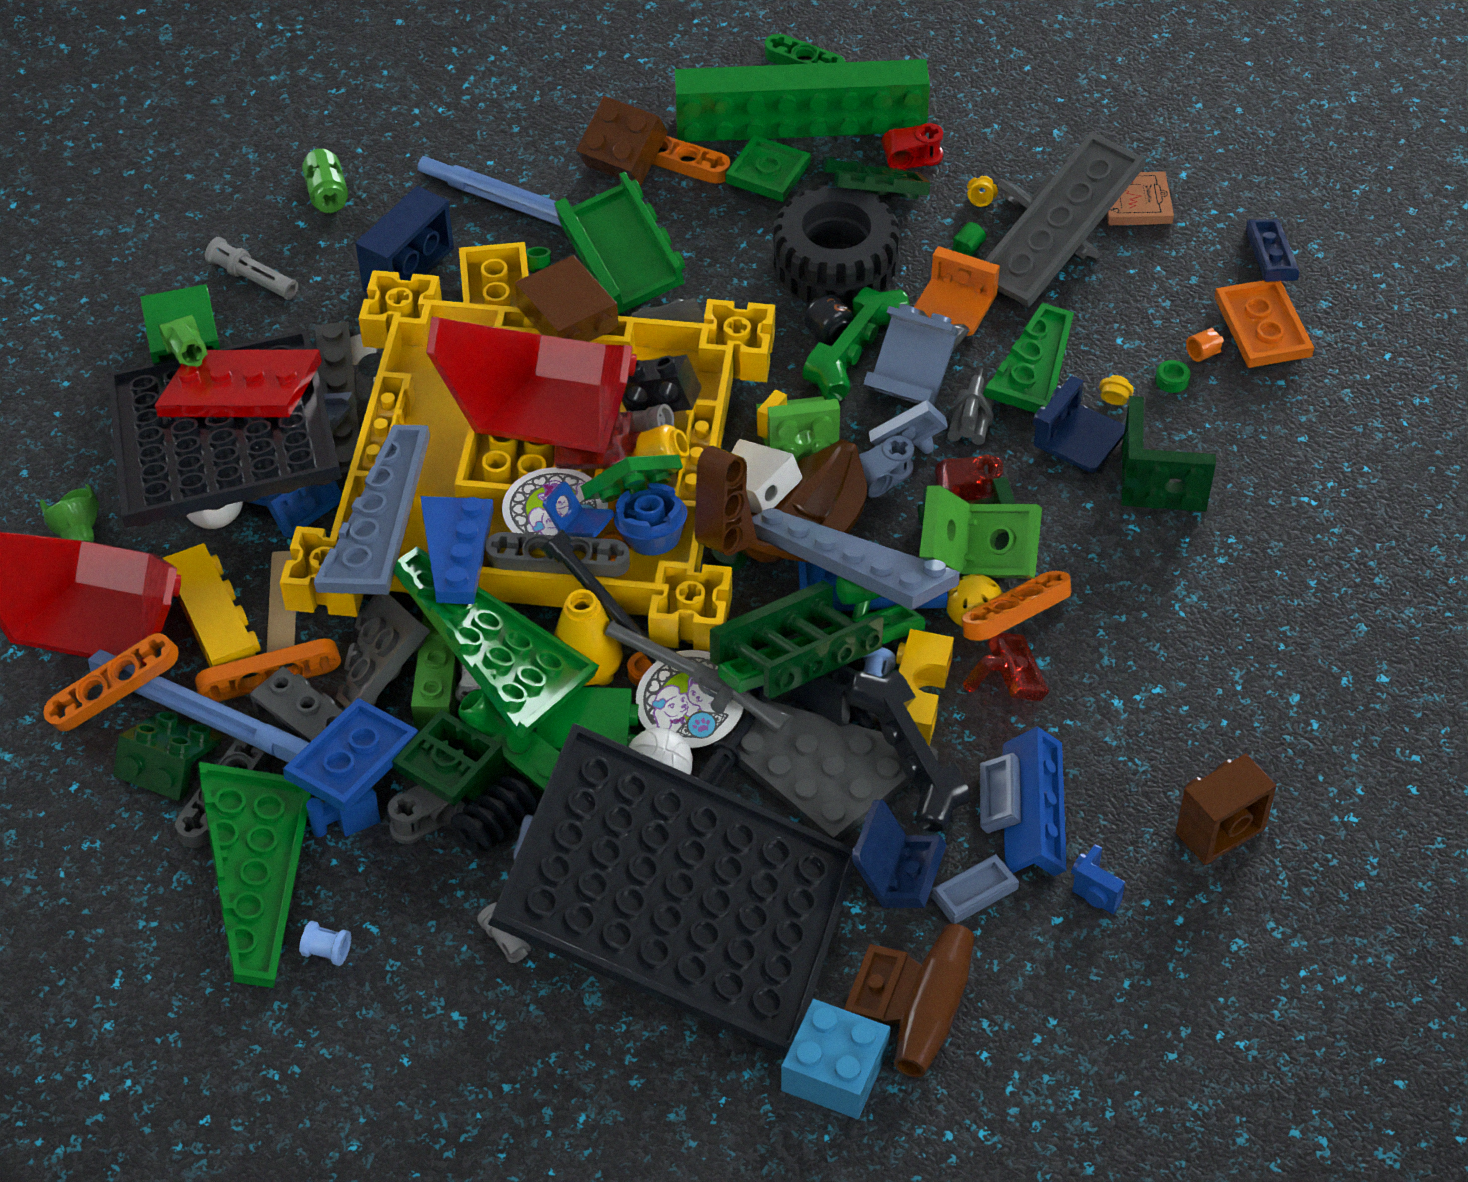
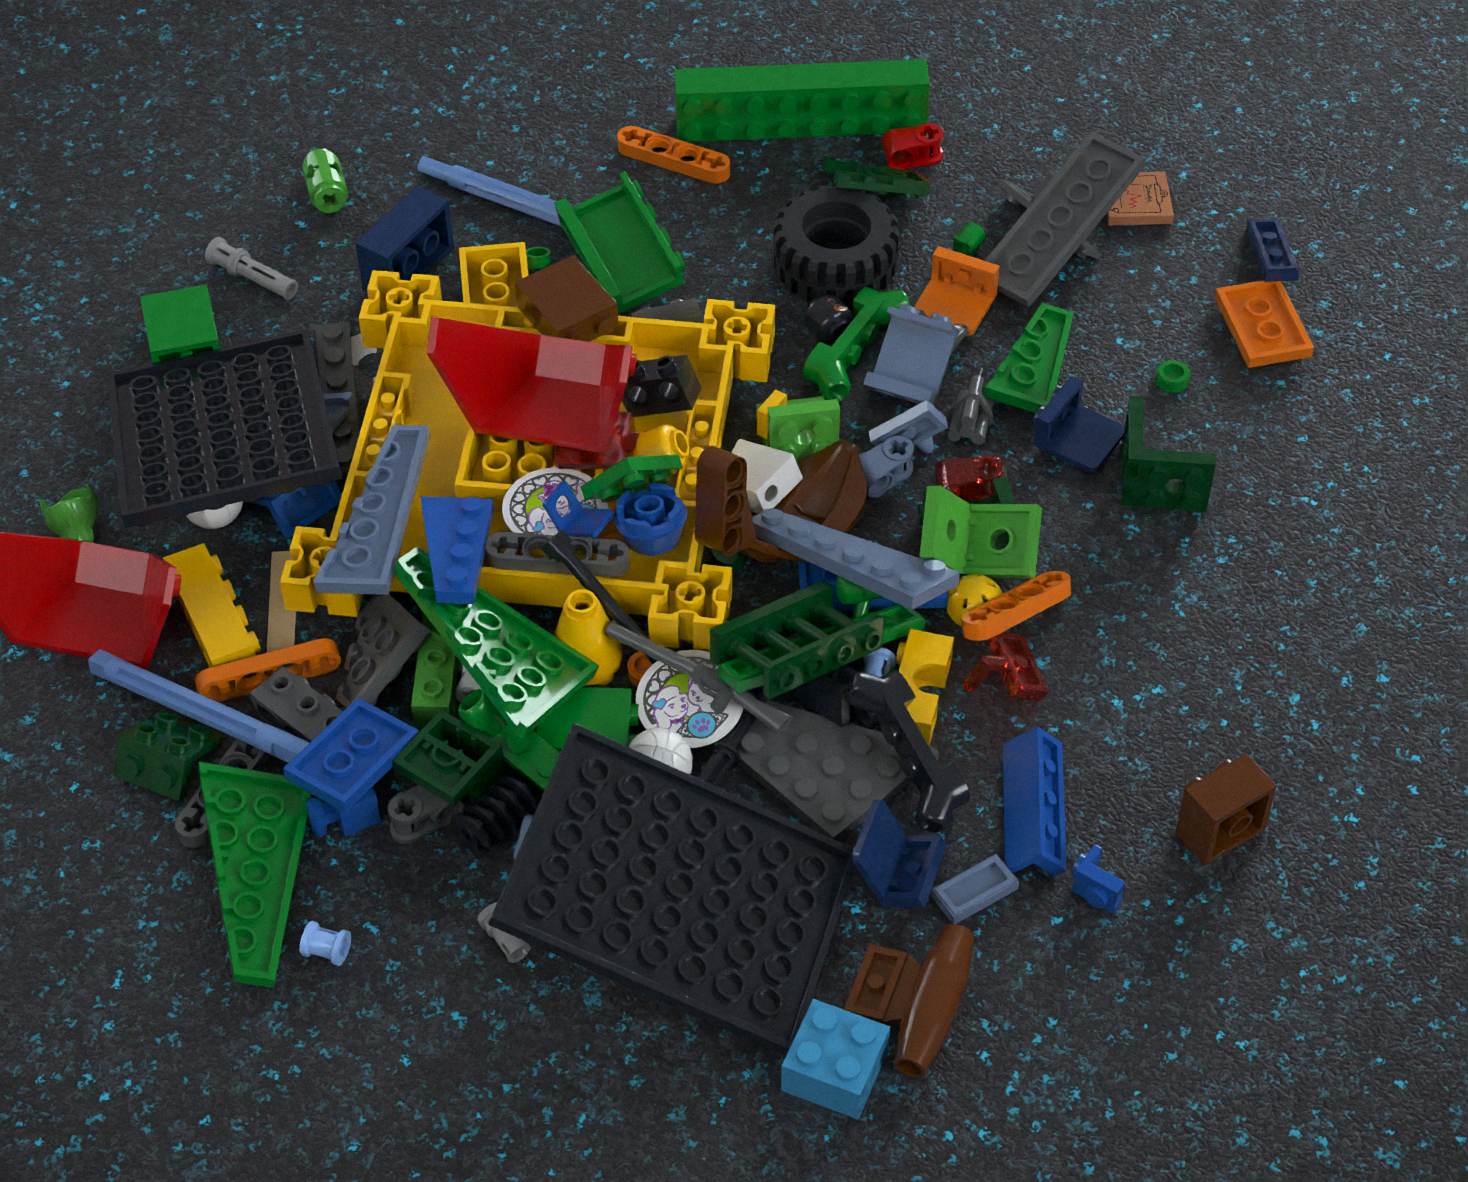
orange beam [43,633,179,731] -> none
red plate [155,349,322,417] -> none
bright green piece [158,314,208,367] -> none
reddish brown brick [576,96,668,187] -> none
light grey pin [620,404,674,434] -> none
green plate [726,135,811,202] -> none
green beam [765,34,845,65] -> none
yellow plate [967,176,998,207] -> none
sand blue tile [980,753,1021,833] -> none
yellow plate [1099,375,1134,405] -> none
orange hose [1186,327,1224,362] -> none

